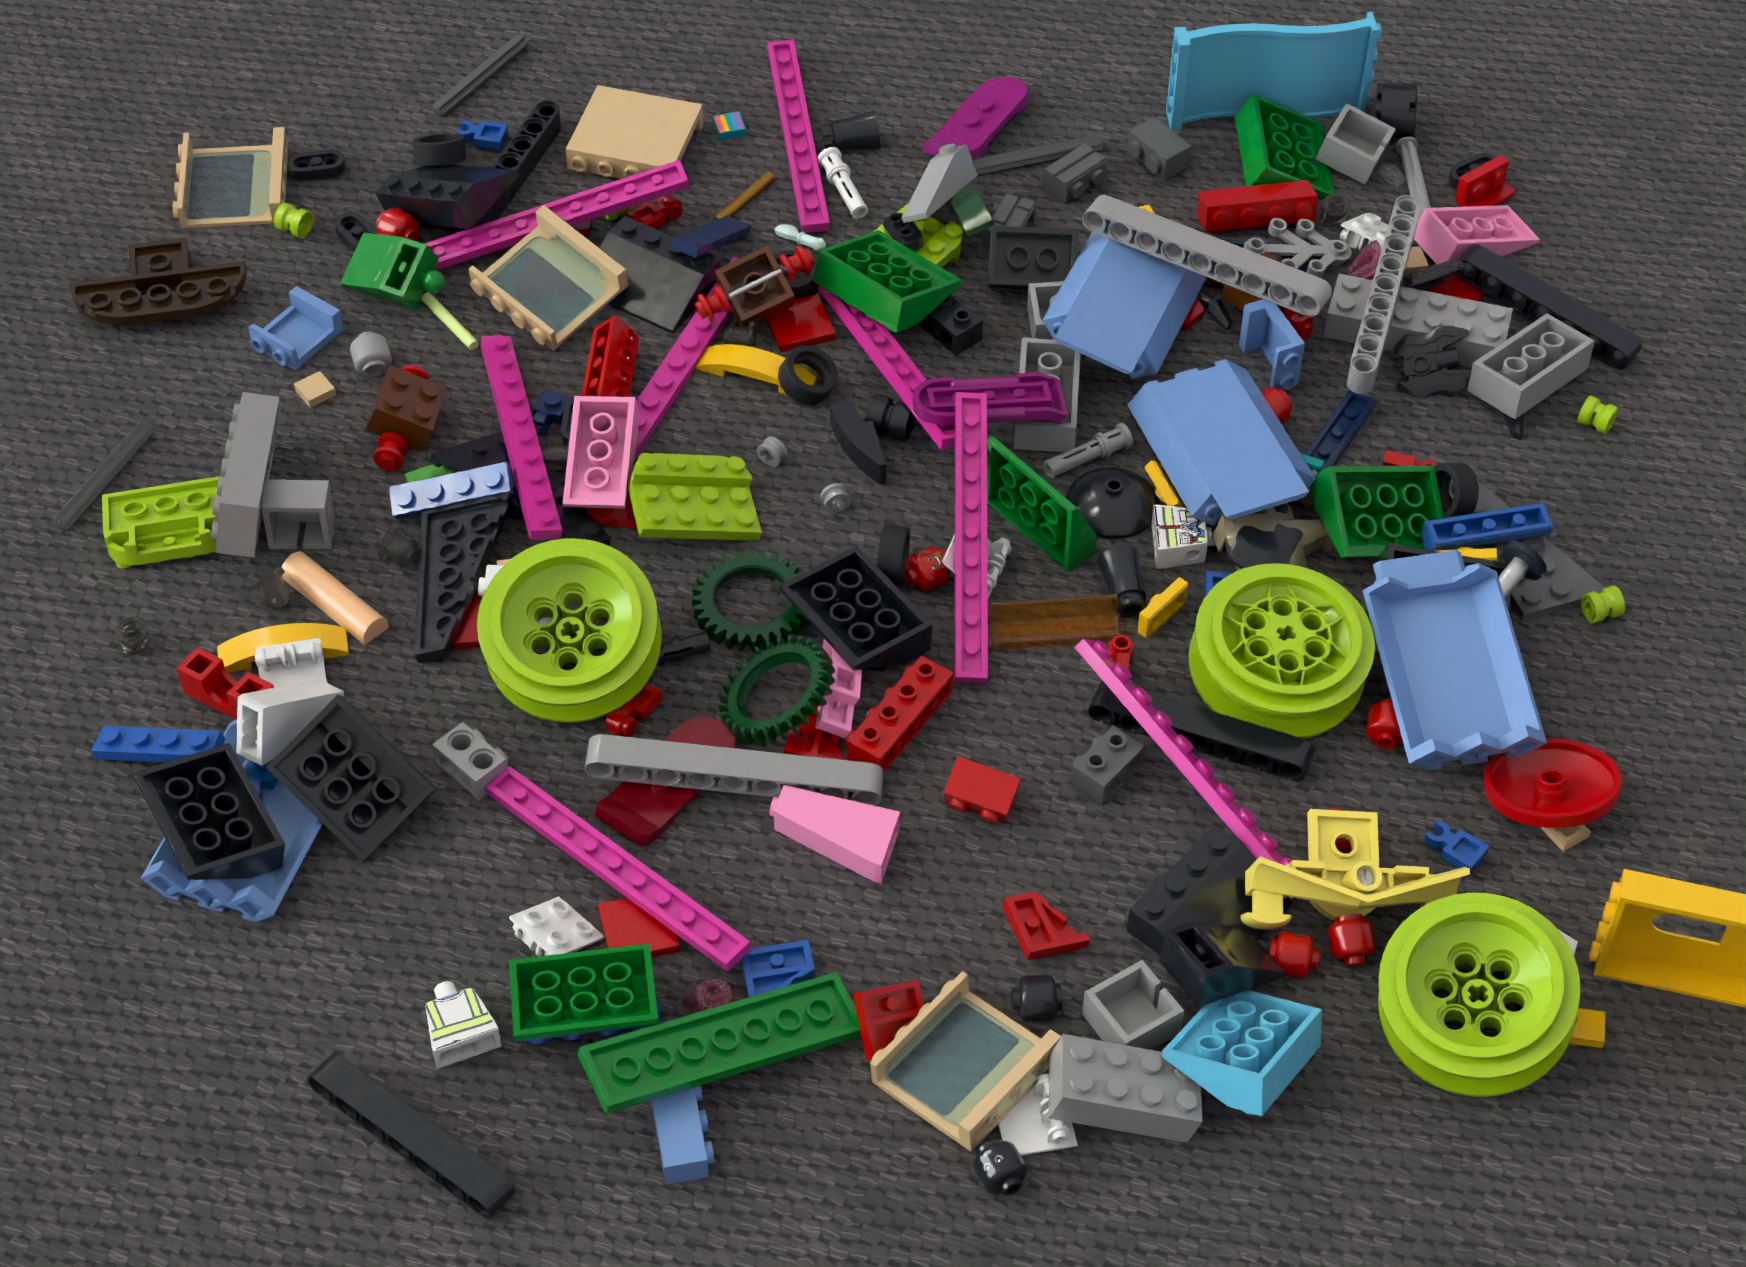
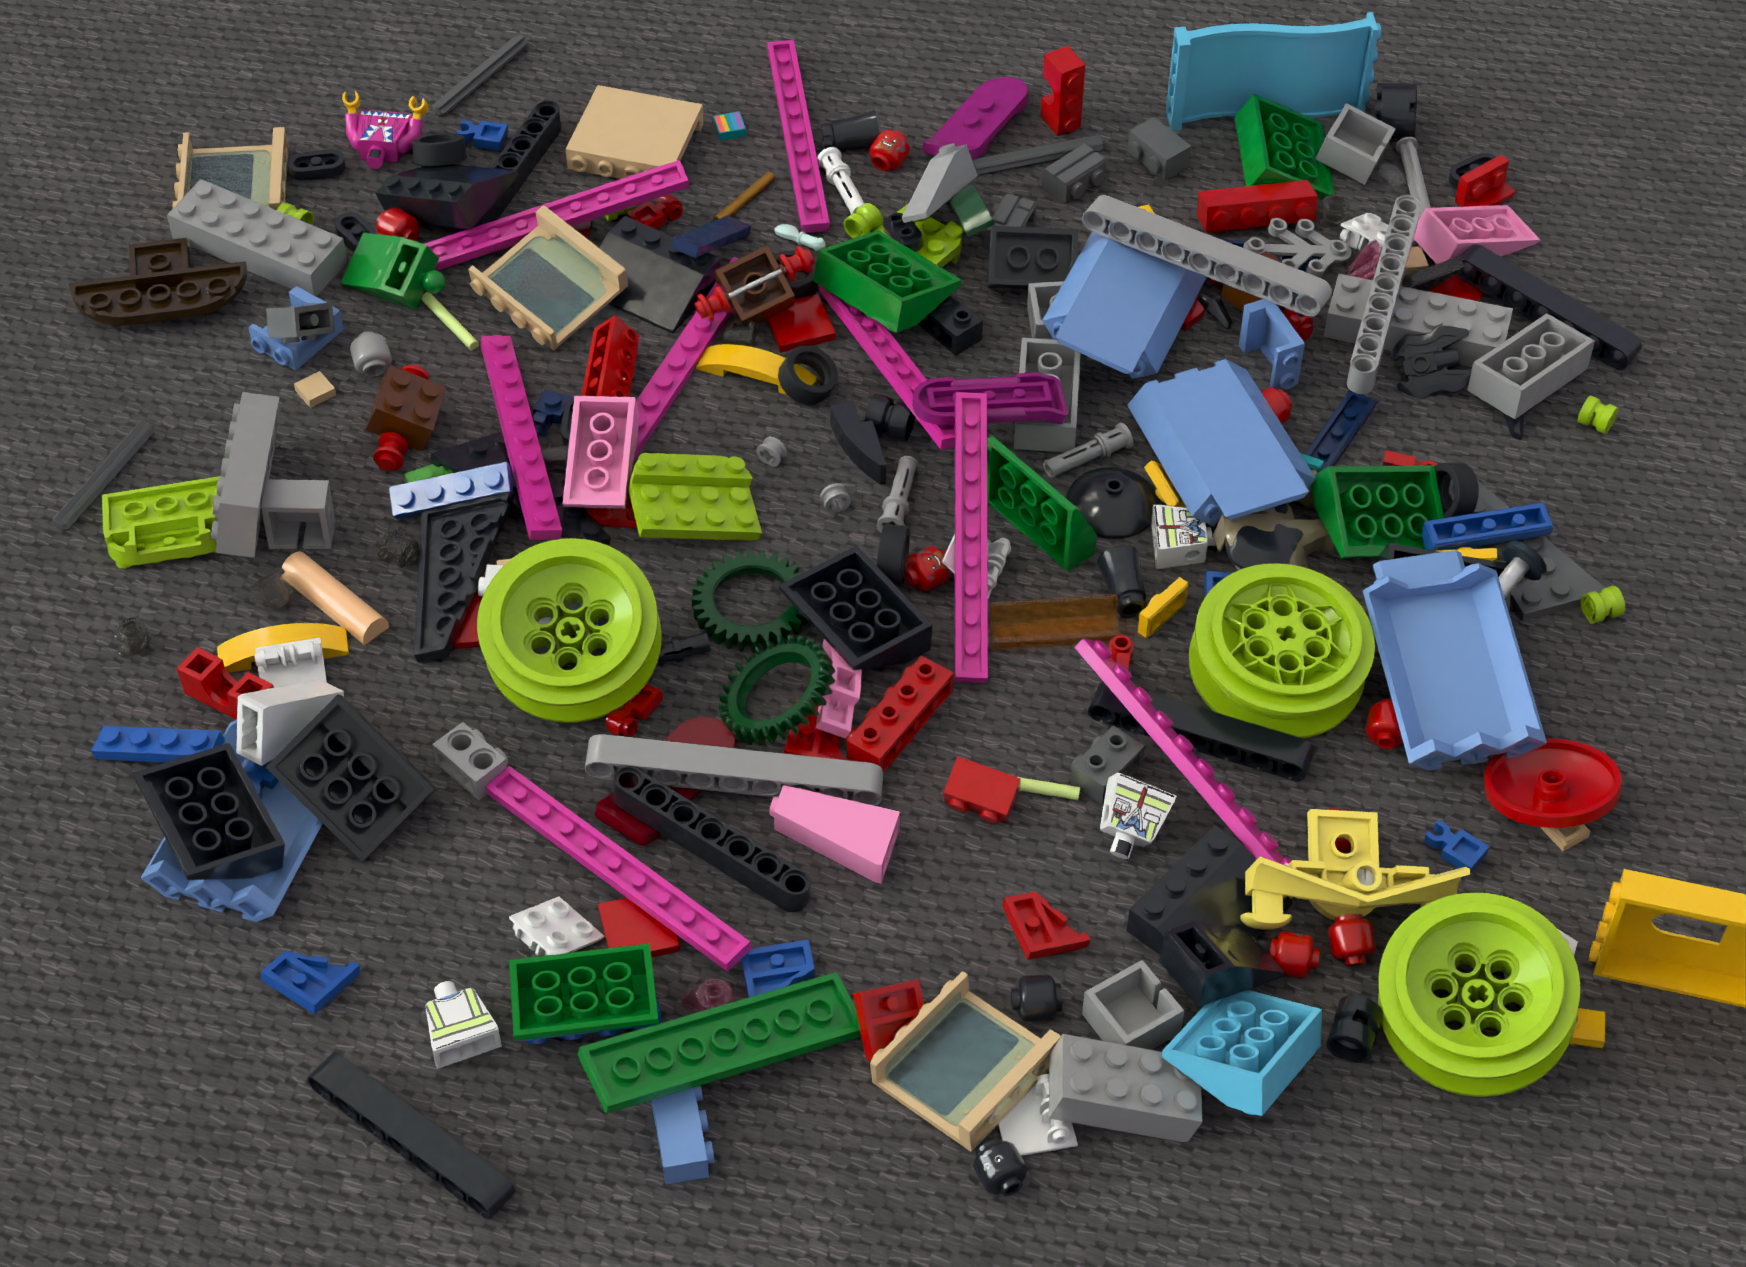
none -> light grey brick [167,179,347,296]
none -> blue wing [261,951,360,1014]
none -> dark grey brick [266,303,335,343]
none -> dark pink torso [342,91,429,169]
none -> black beam [613,766,811,912]
none -> lime wheel [843,203,883,238]
none -> red head [869,130,910,172]
none -> light grey pin [877,456,918,533]
none -> yellowish green bar [1018,777,1081,800]
none -> red arch [1040,46,1086,136]
none -> torso [1100,772,1176,859]
none -> black wheel [1326,995,1383,1063]

